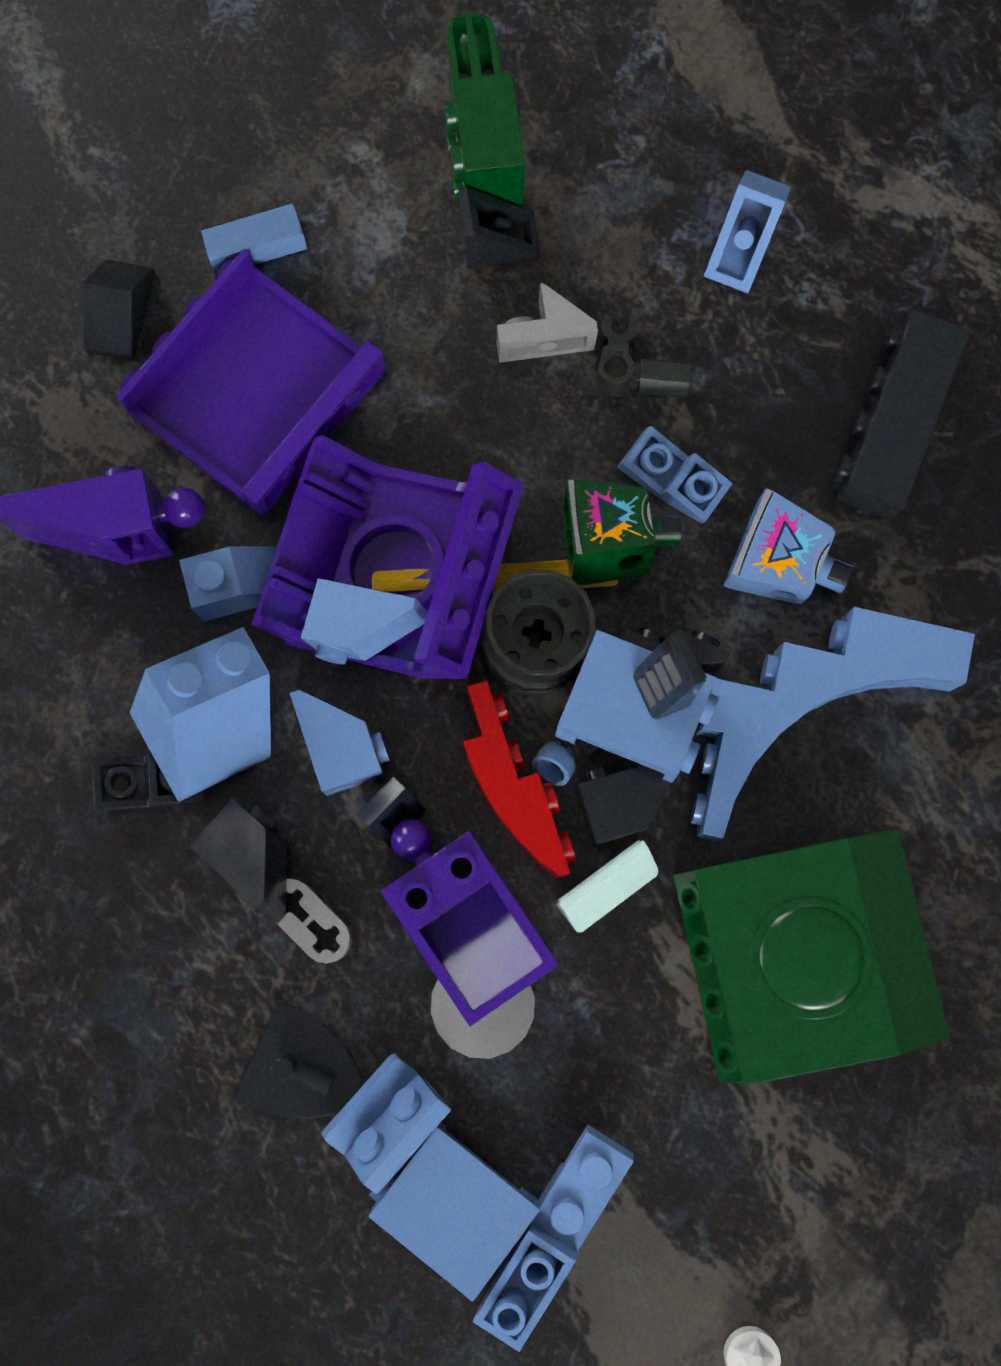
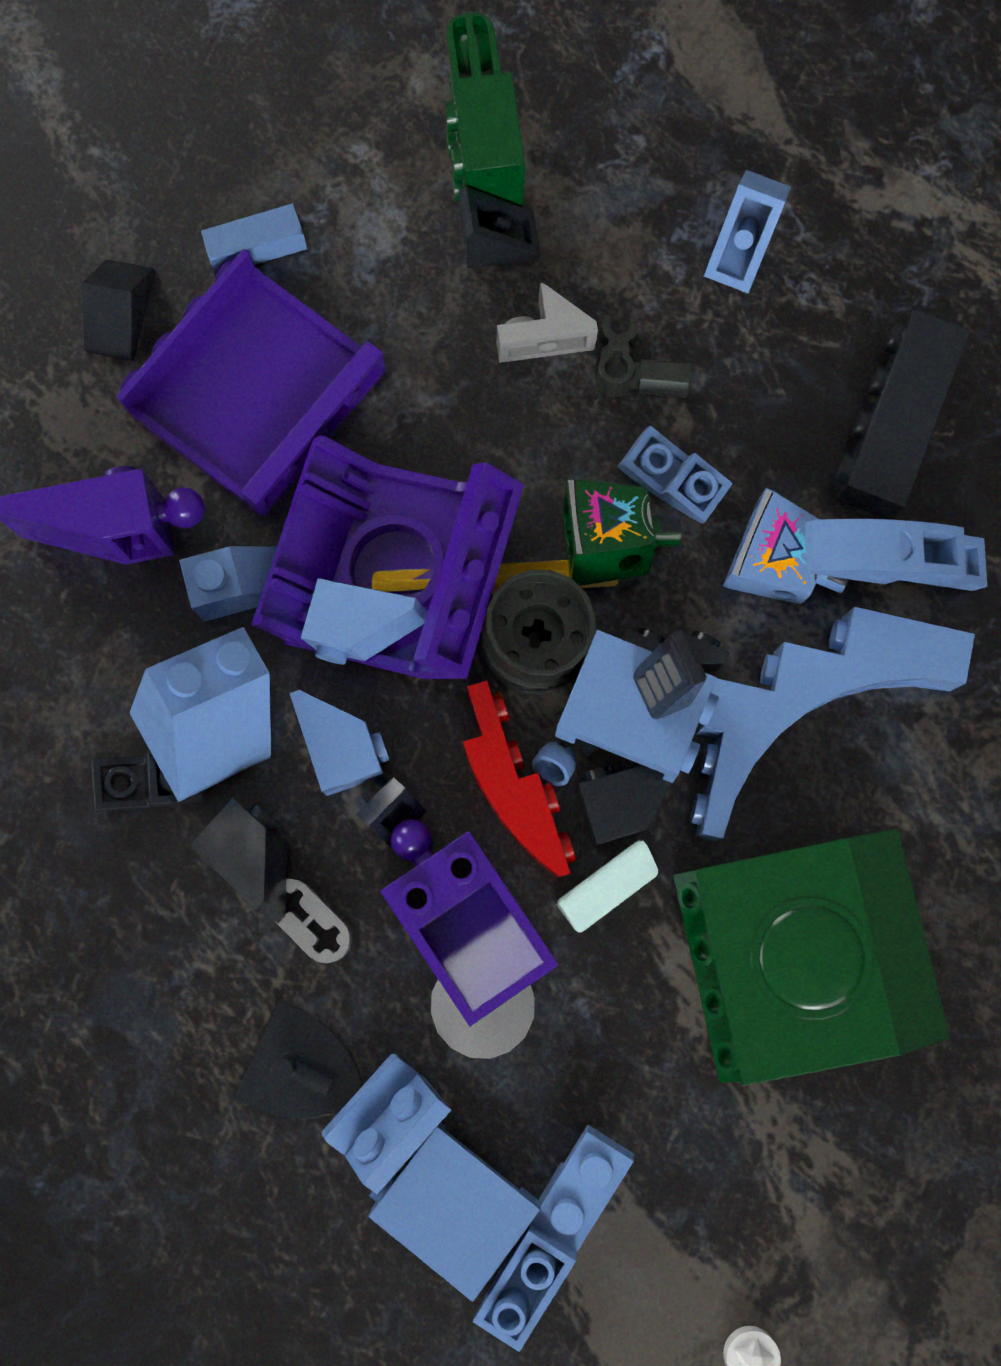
none -> medium blue slope [805,519,987,591]

